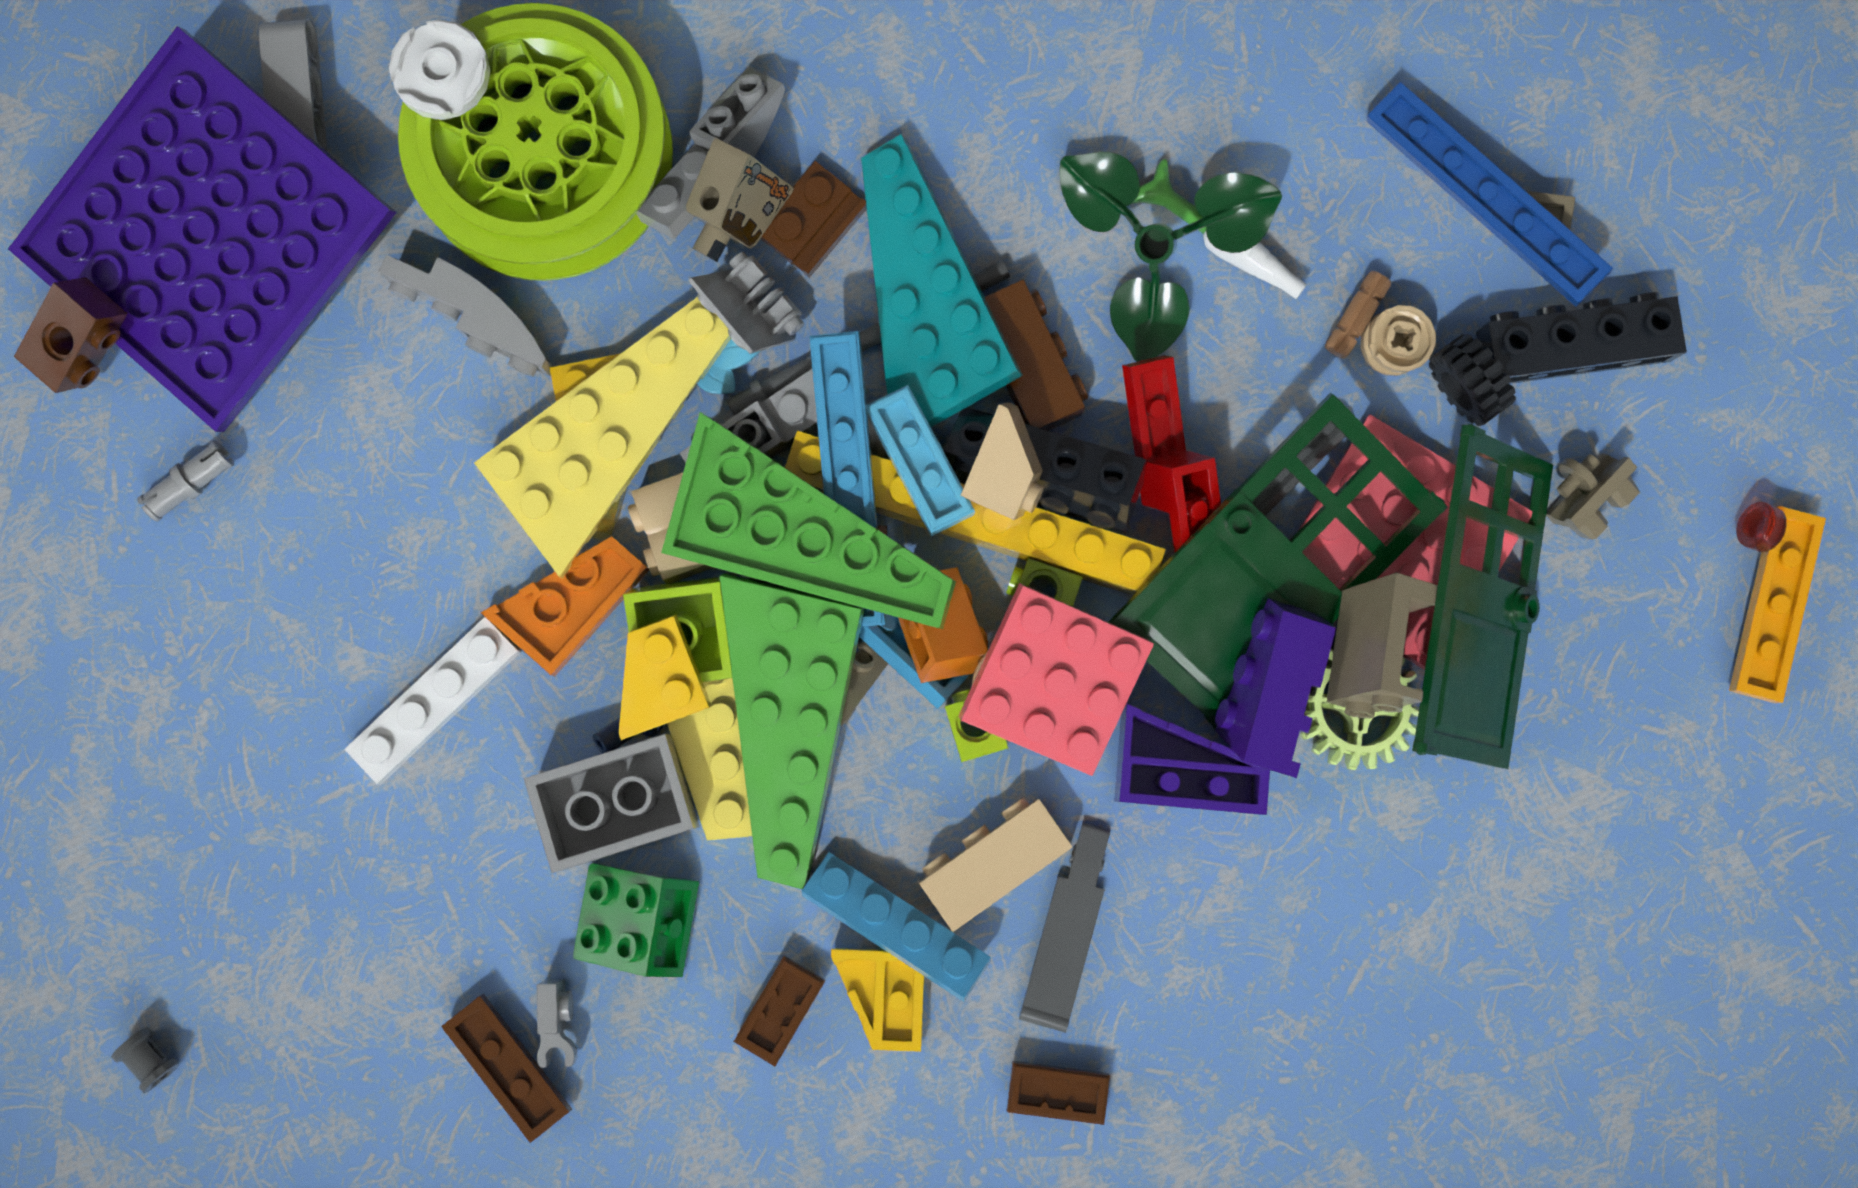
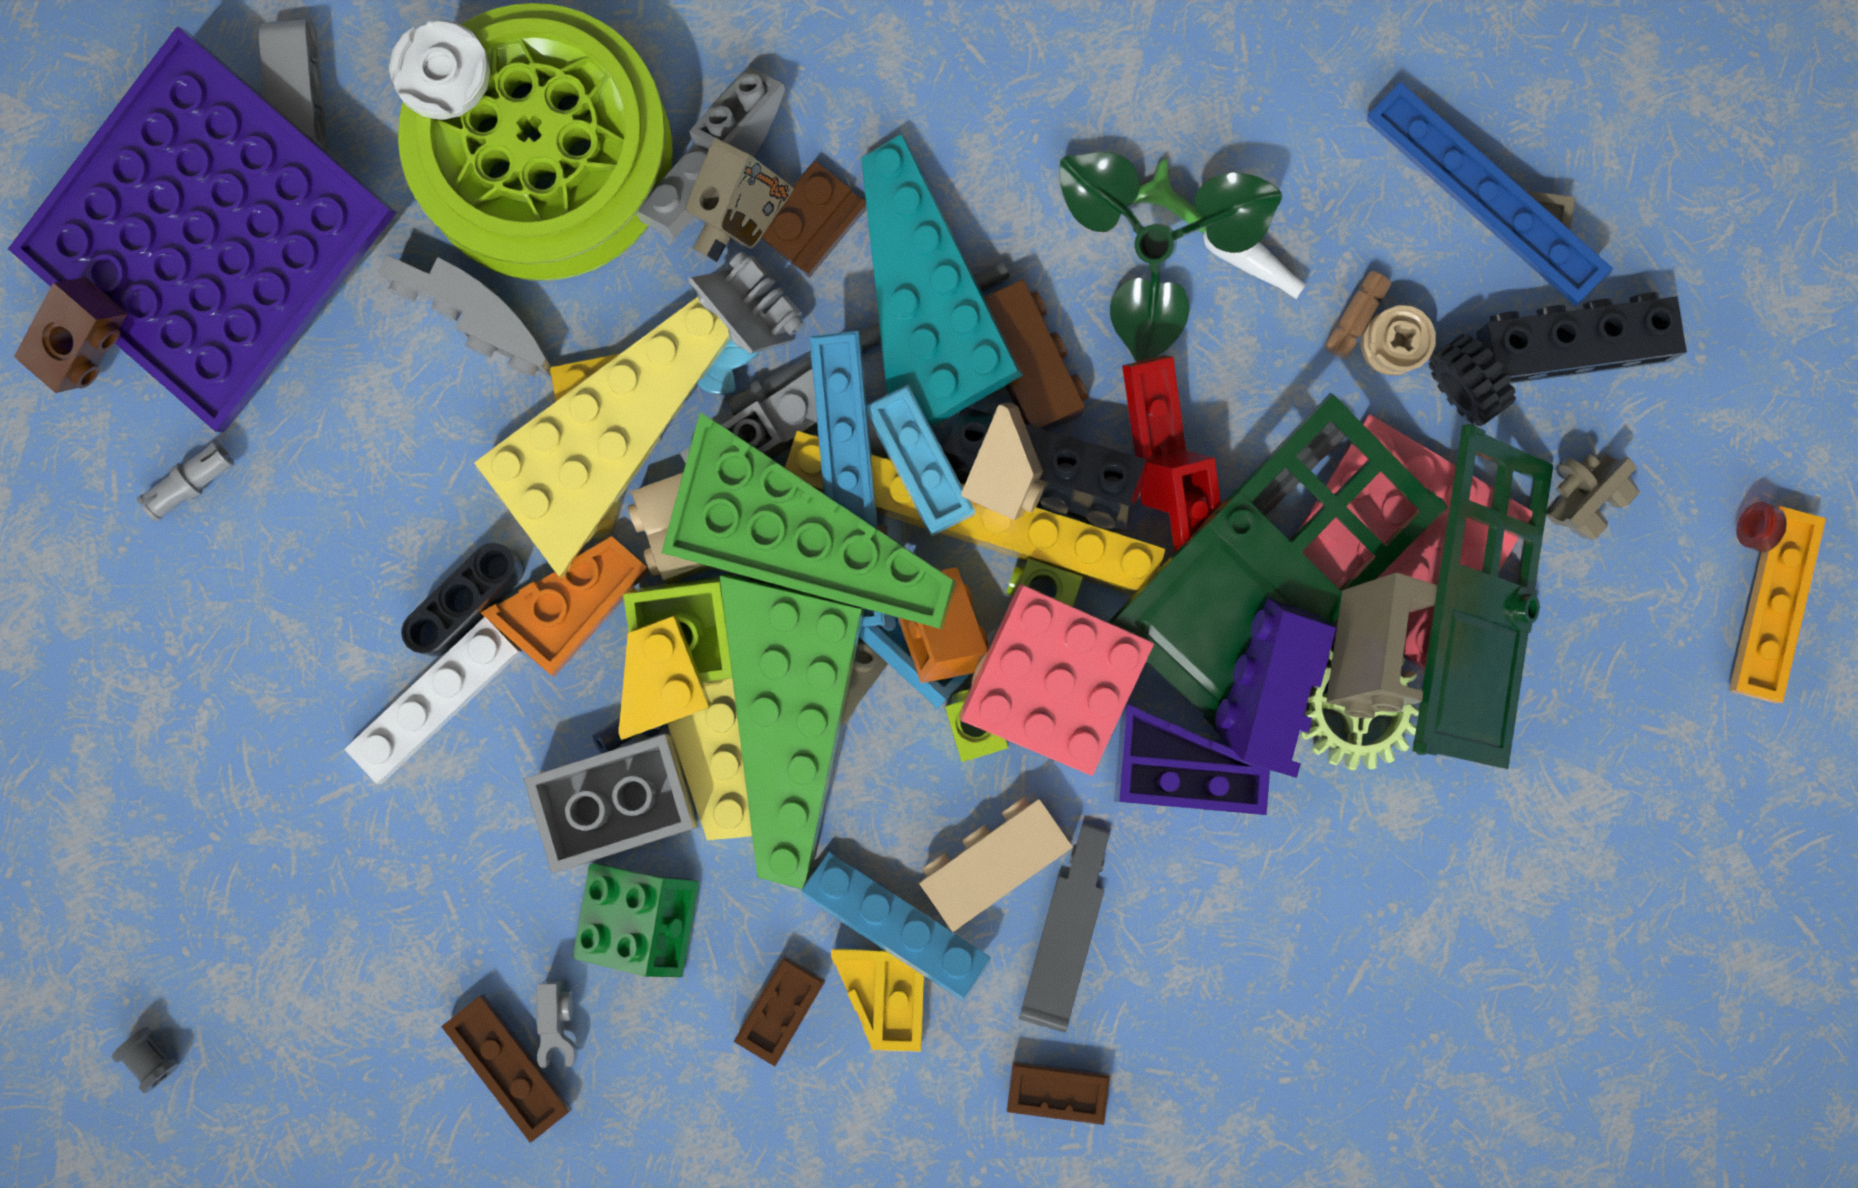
none -> black beam [401,543,524,657]

